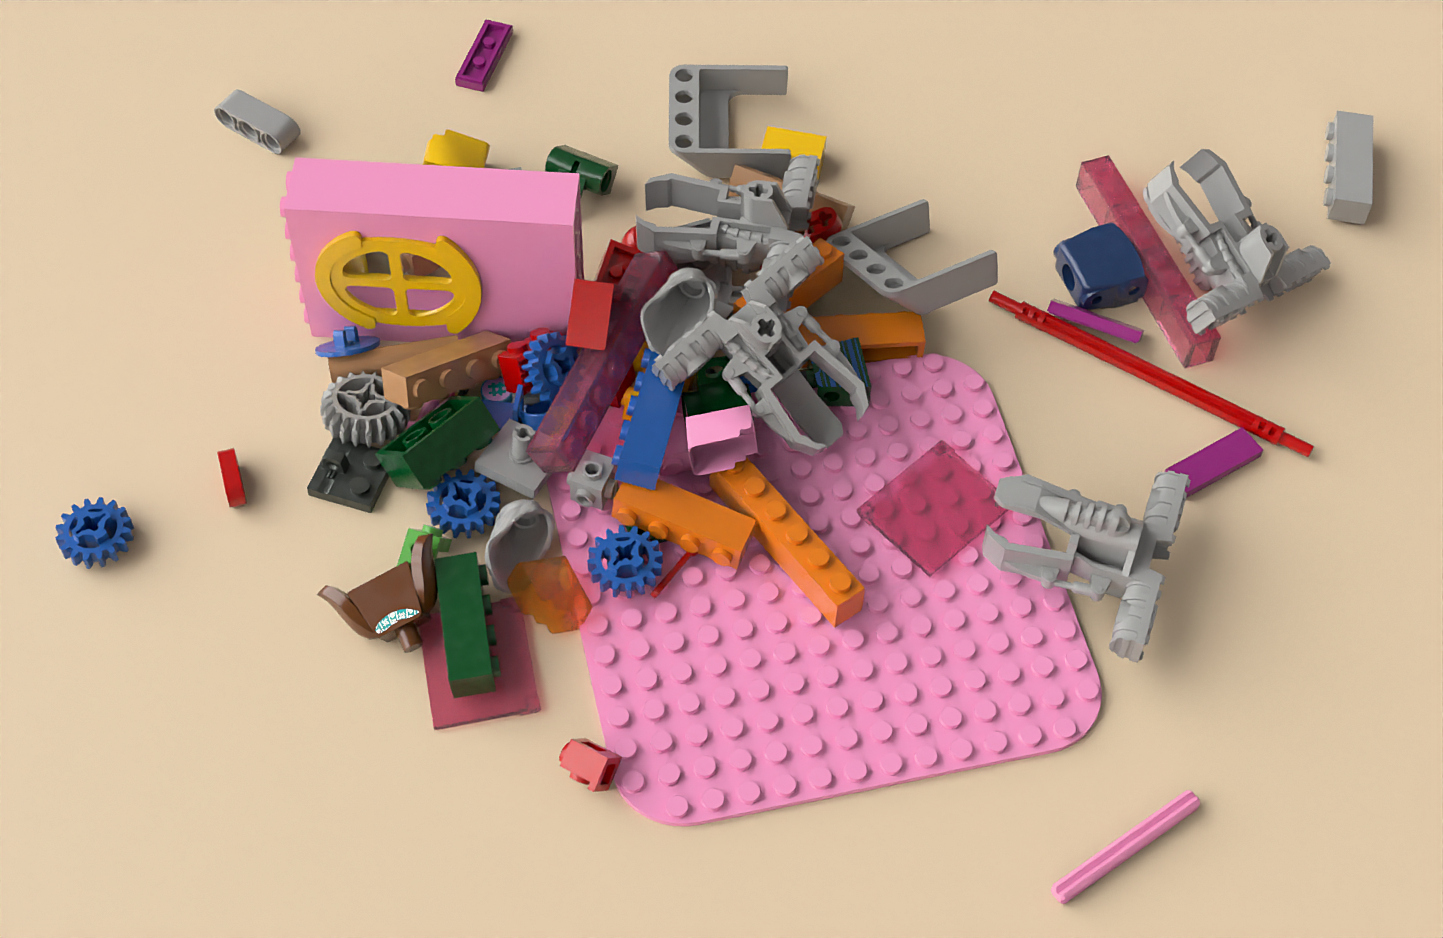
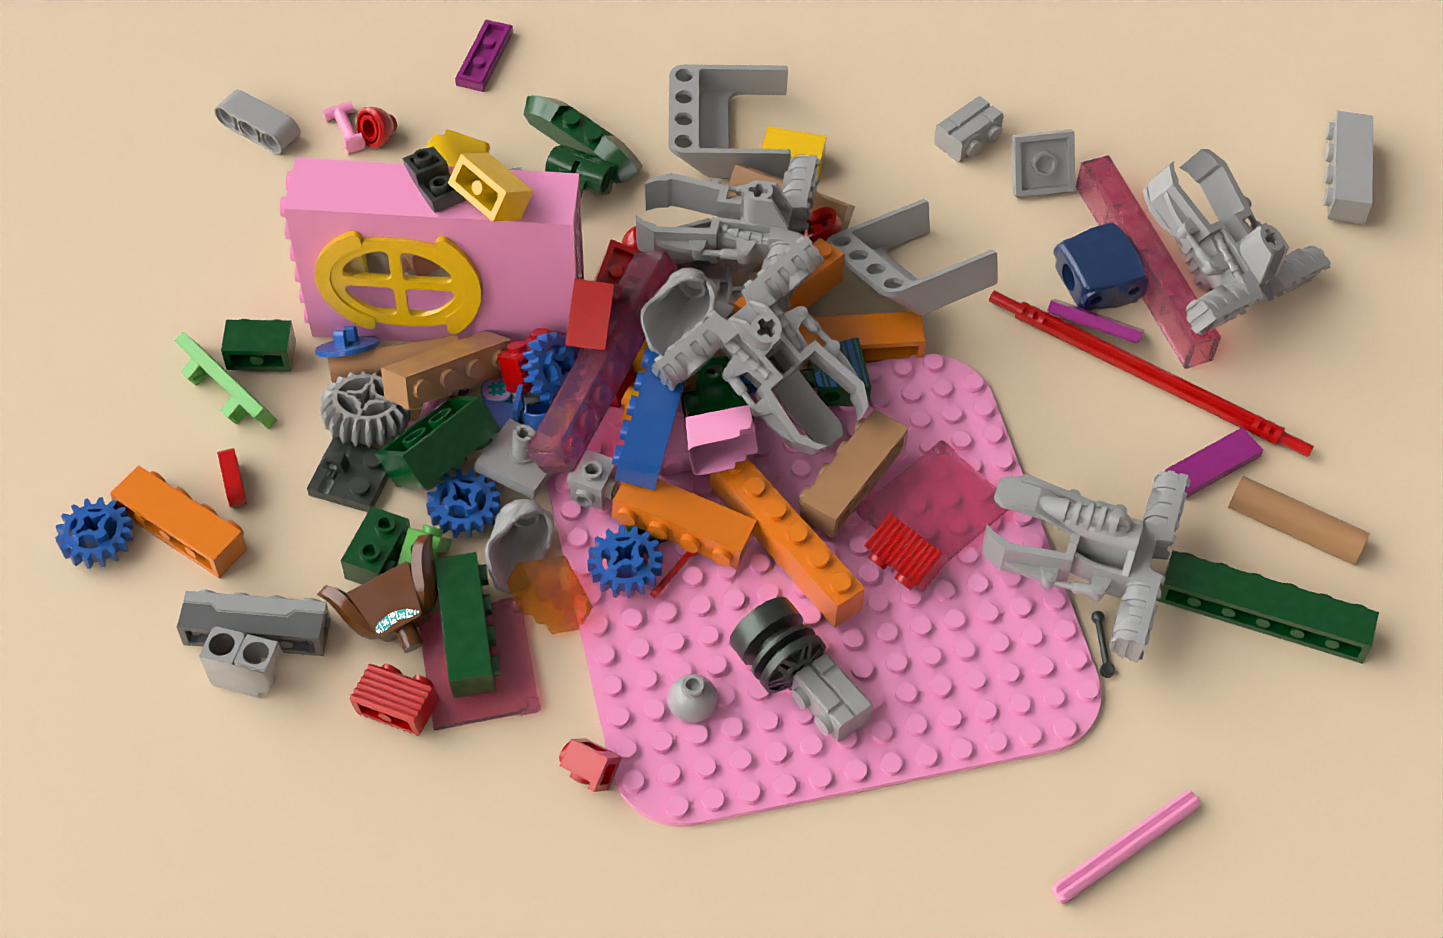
none -> orange brick [110,465,247,578]
none -> hinge [174,332,277,429]
none -> dark grey piece [177,590,331,656]
none -> light grey piece [199,626,284,698]
none -> dark green brick [221,319,296,371]
none -> bright pink piece [322,101,365,154]
none -> dark green brick [340,506,410,585]
none -> red brick [350,663,439,736]
none -> red brick [357,106,397,149]
none -> pearl dark grey slope [402,146,466,213]
none -> yellow brick [448,153,534,222]
none -> dark green brick [523,95,643,184]
none -> light grey brick [668,674,718,723]
none -> pearl dark grey wheel [729,597,826,693]
none -> light grey brick [791,654,873,742]
none -> medium nougat brick [798,409,909,539]
none -> red brick [864,513,948,592]
none -> light grey brick [934,96,1004,163]
none -> light grey tile [1012,129,1075,197]
none -> pearl dark grey hinge [1091,611,1115,678]
none -> dark green brick [1158,550,1379,664]
none -> medium nougat brick [1228,476,1370,565]

